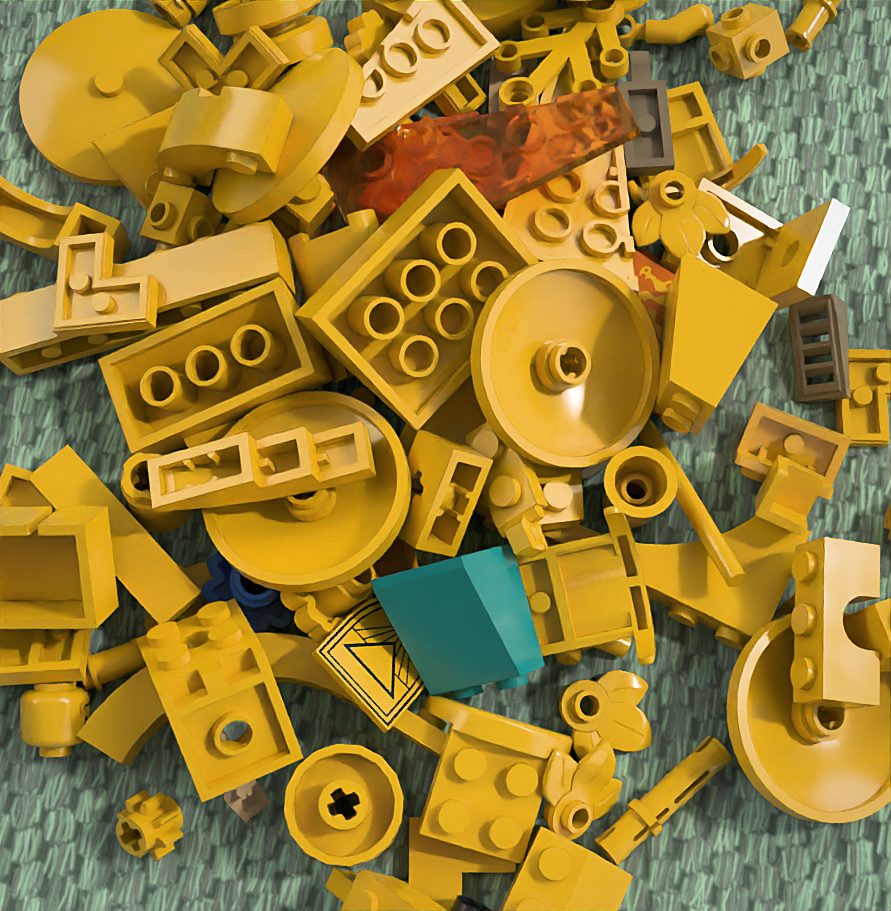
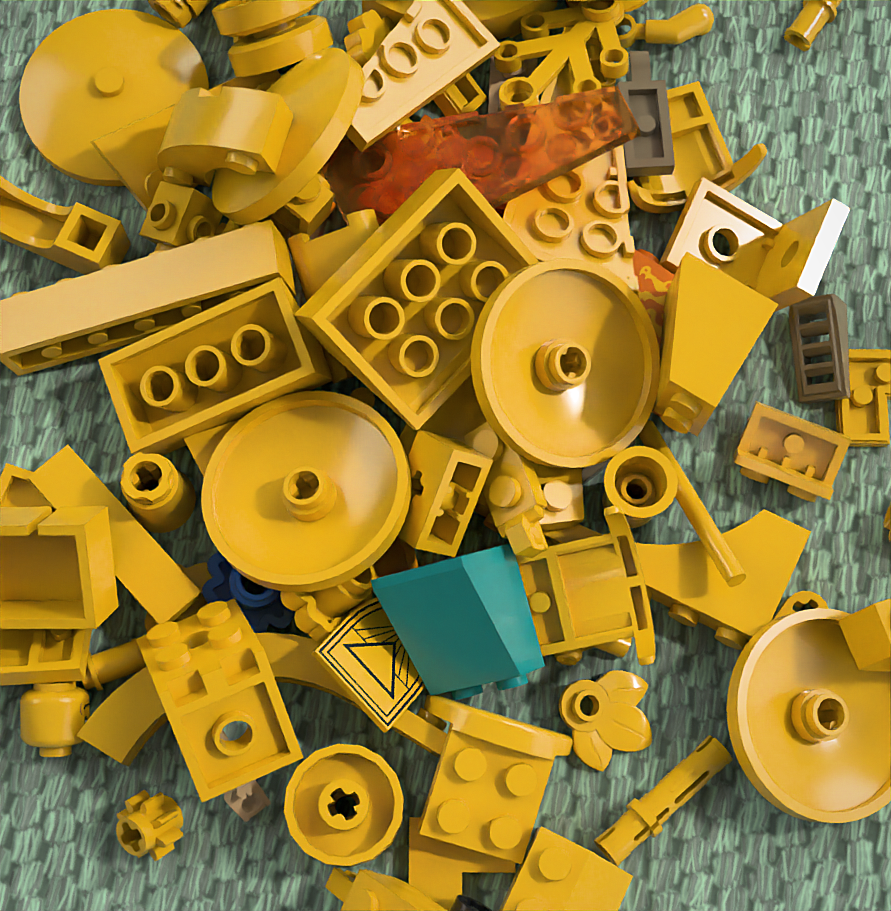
yellow tile [52,232,159,338] -> none
yellow slope [147,421,376,512] -> none
yellow tile [158,24,291,96] -> none
yellow plate [542,739,623,841] -> none
yellow plate [631,170,730,261] -> none
yellow brick [705,2,790,80] -> none
yellow panel [755,455,825,537] -> none
yellow arch [790,537,880,709] -> none

